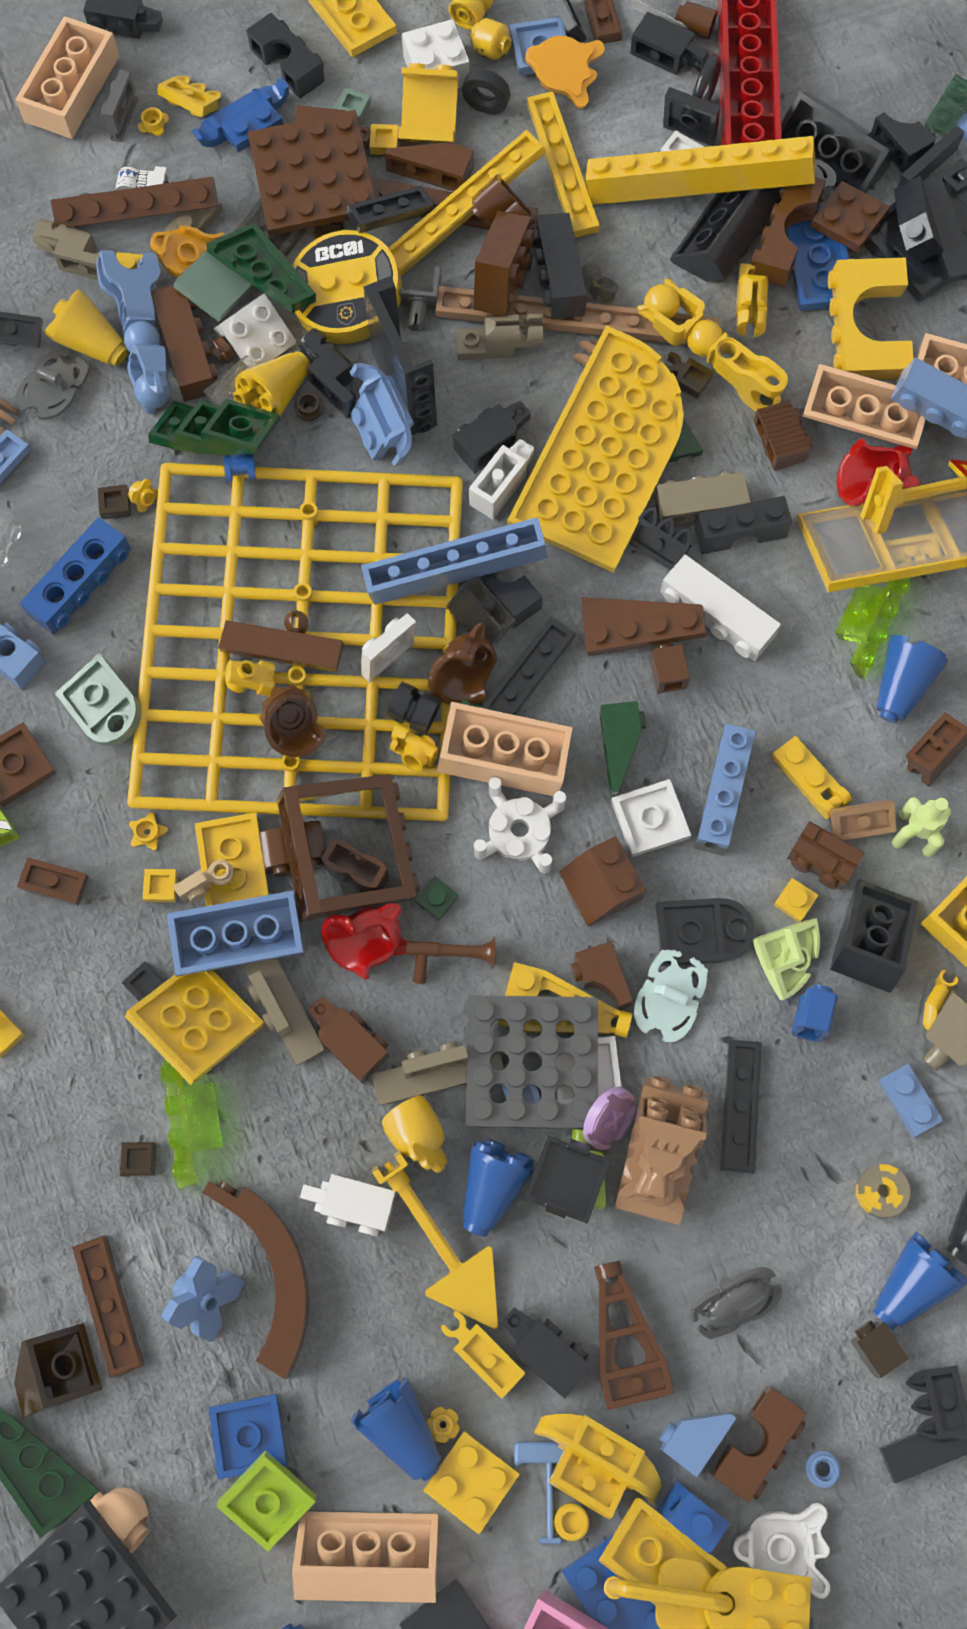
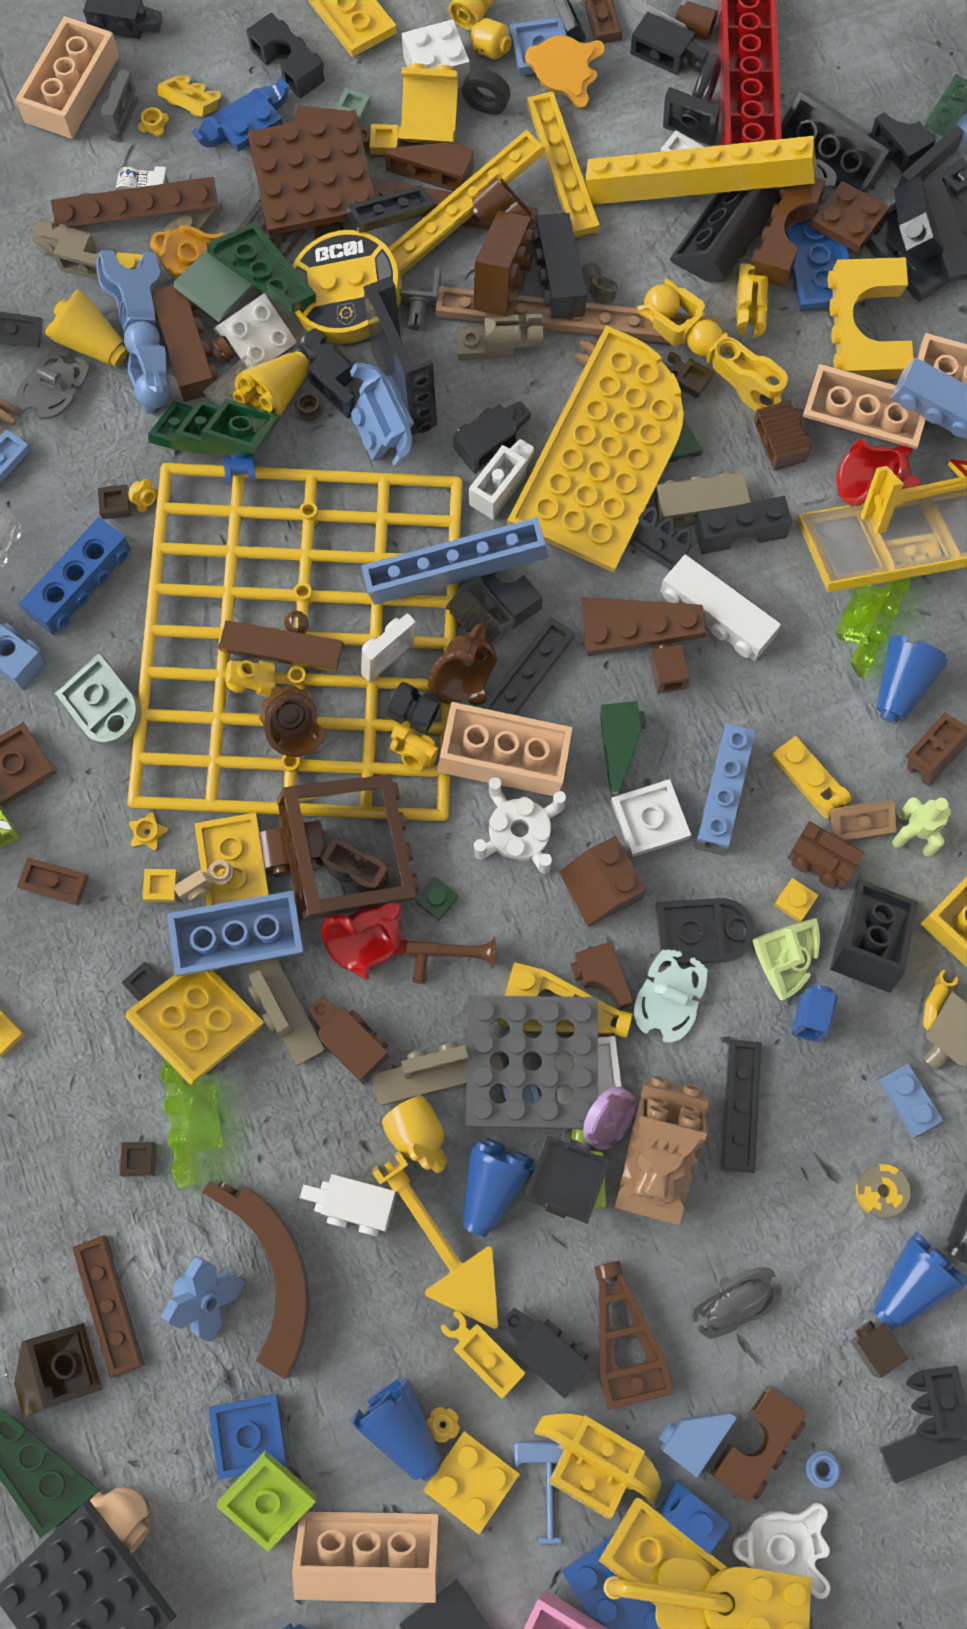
yellow tile [554,1502,589,1541] -> none

